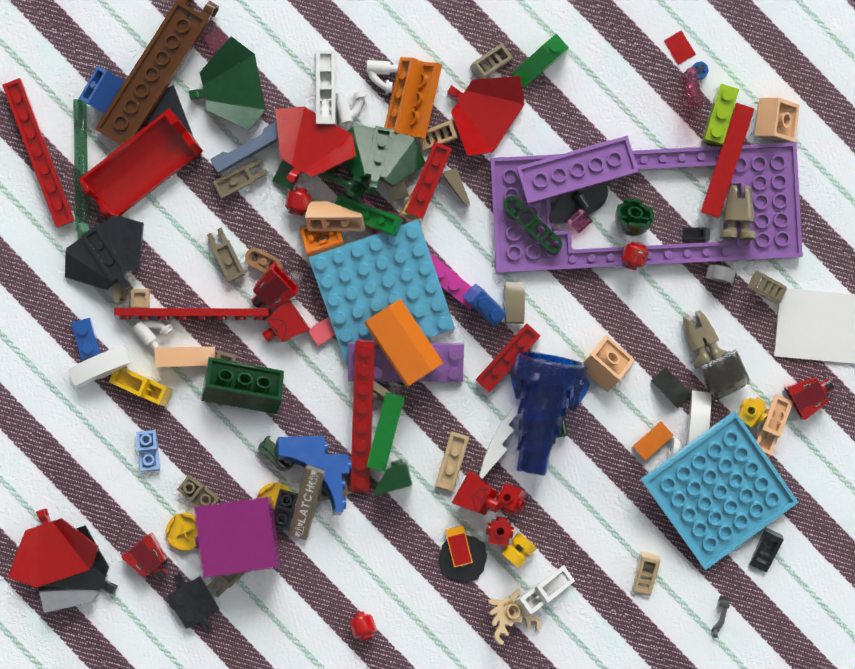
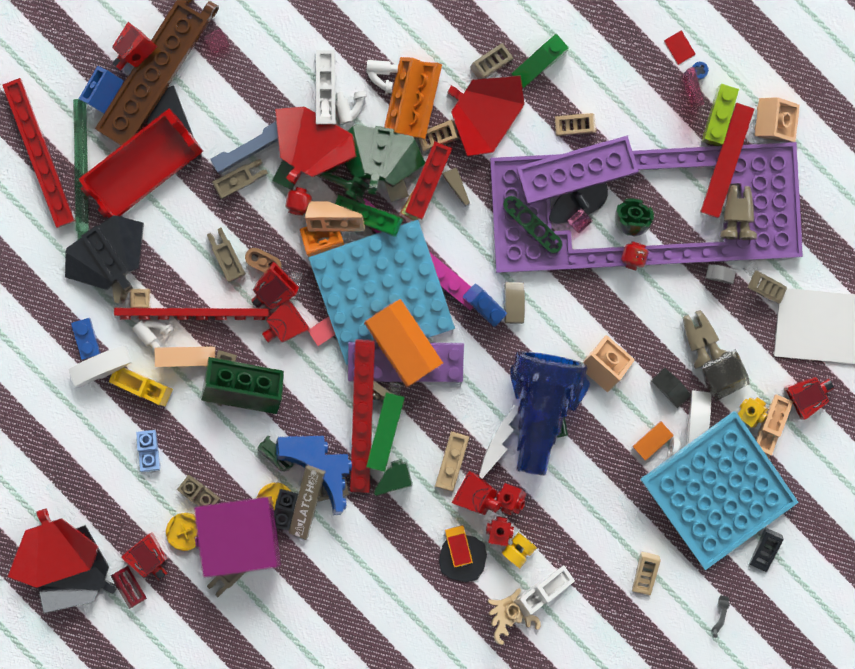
black plate [167,572,220,633] -> none
dark green panel [189,36,266,131] -> none
red head [349,611,377,642] -> none
red plate [475,323,541,393] -> none
black piece [683,227,710,240] -> none
none -> dark red tile [110,566,147,609]
none -> red torso [112,21,158,70]
none -> tan slope [555,113,596,136]

